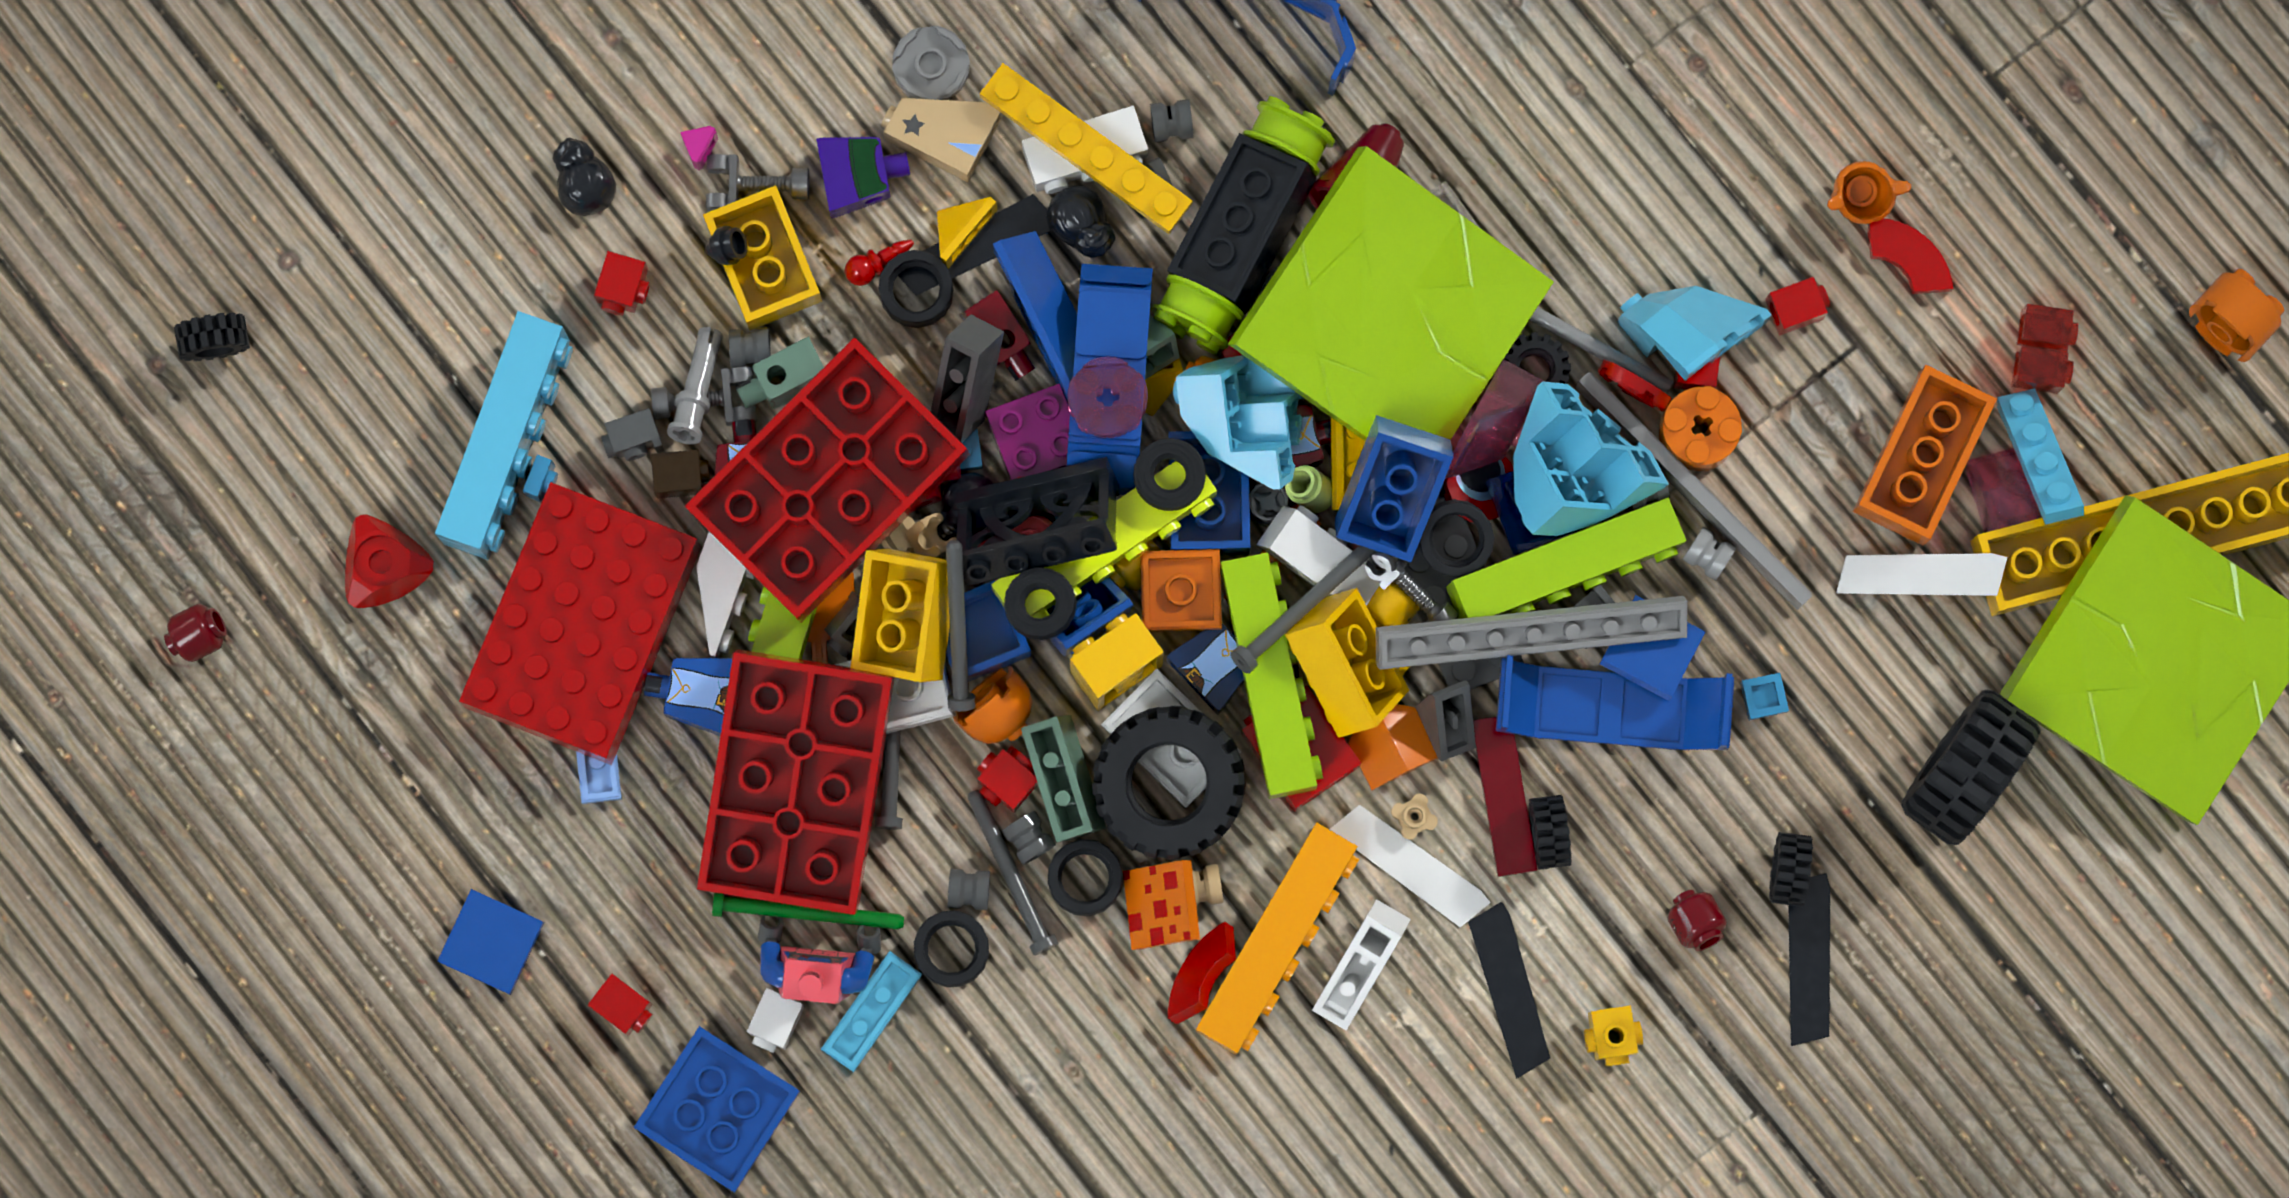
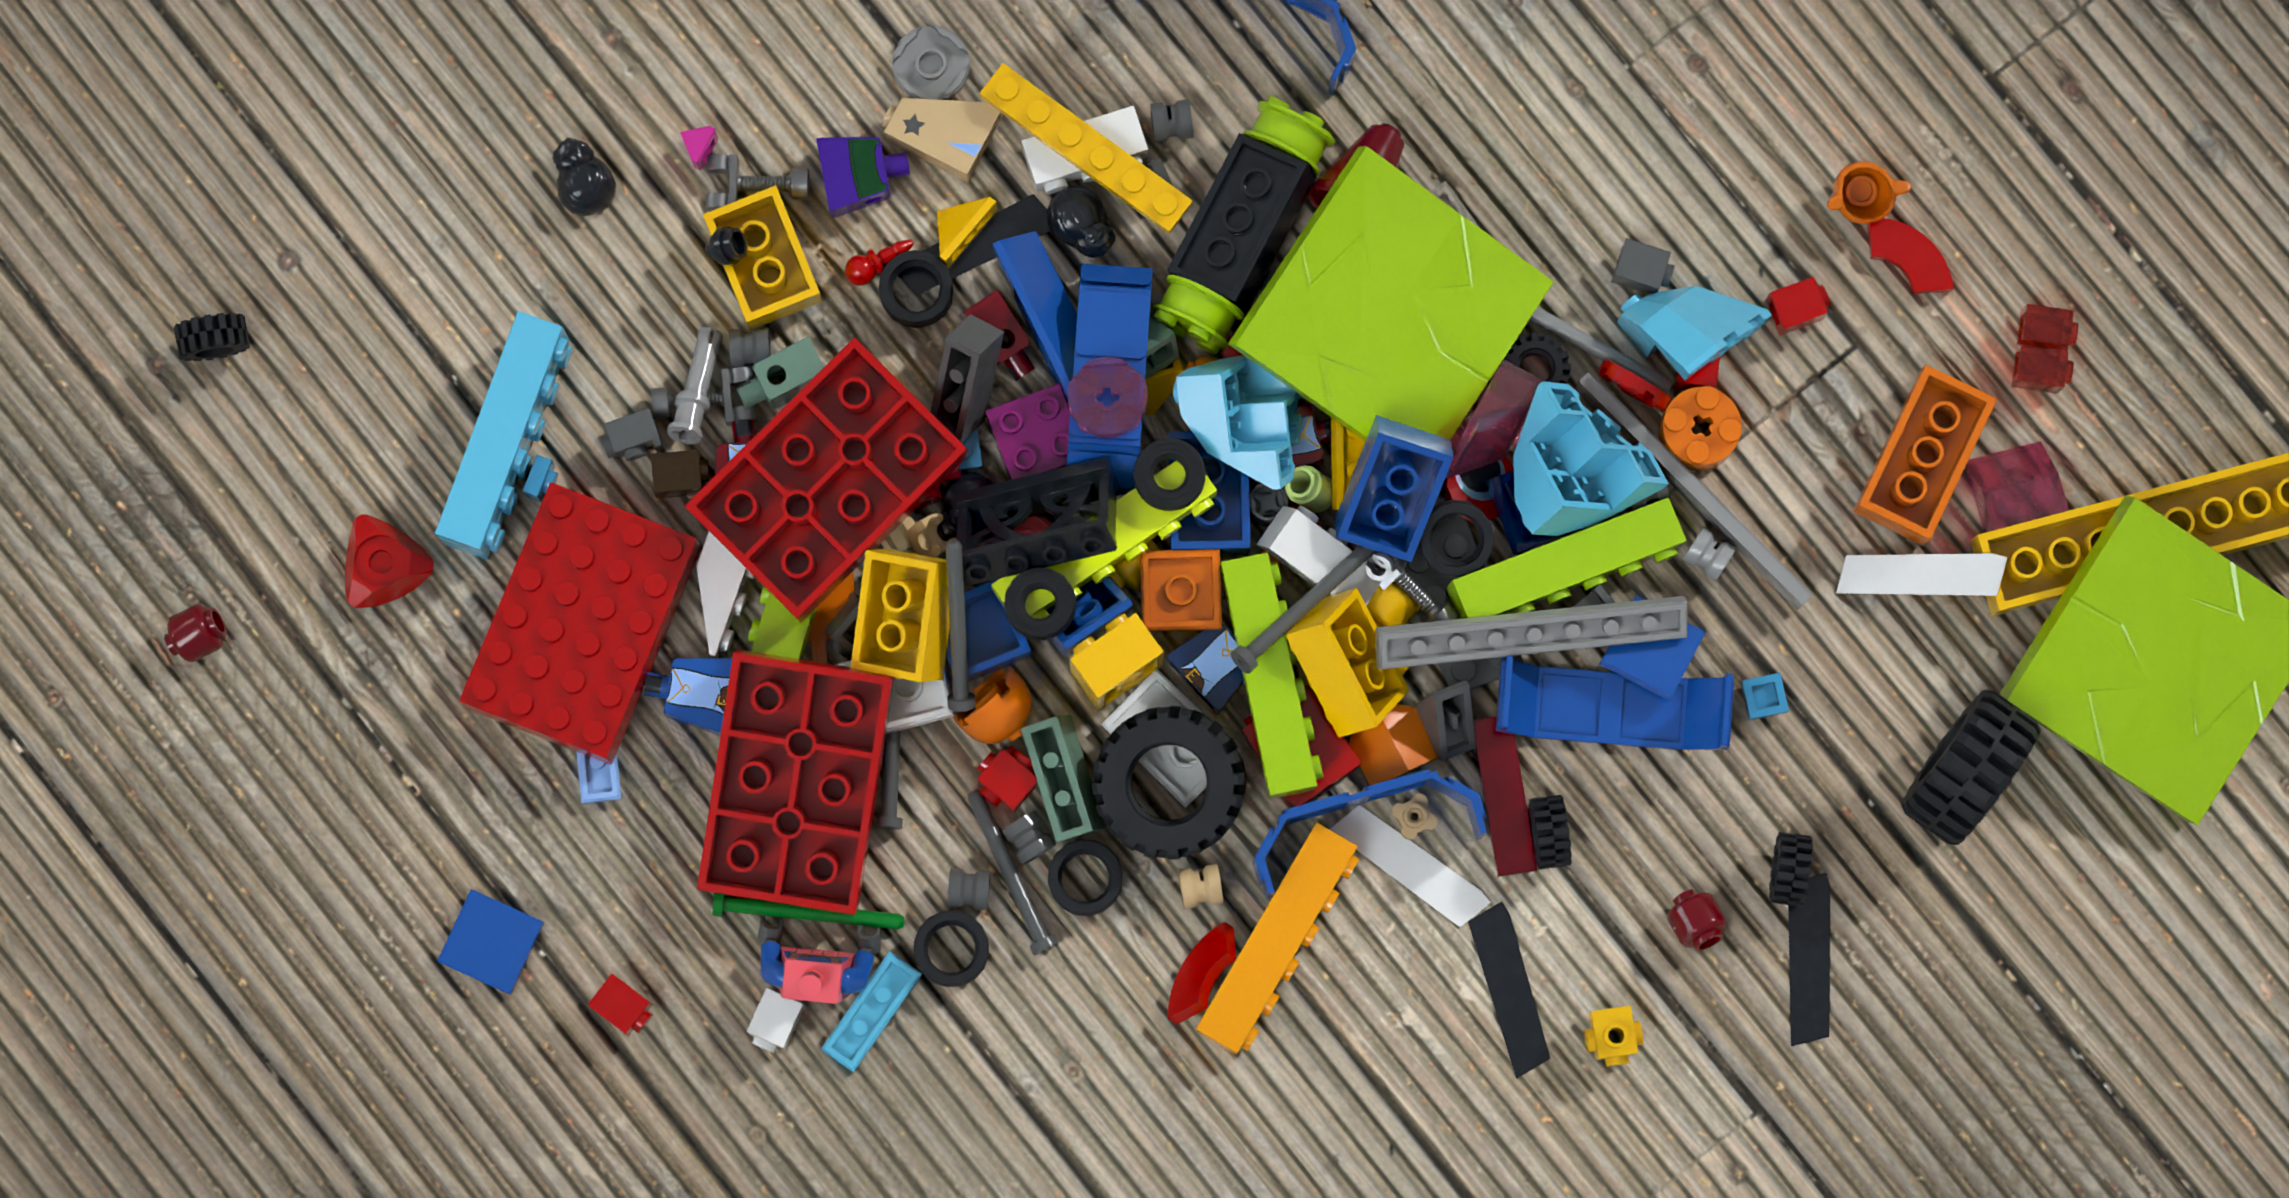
red brick [594,251,650,316] -> none
blue plate [633,1026,801,1193] -> none
orange tile [1123,860,1200,950] -> none
white slope [1312,899,1411,1030] -> none
medium azure plate [1997,388,2084,525] -> none
orange brick [2189,269,2285,362] -> none
none -> blue windscreen [1252,769,1487,900]
none -> dark grey brick [1611,238,1675,294]

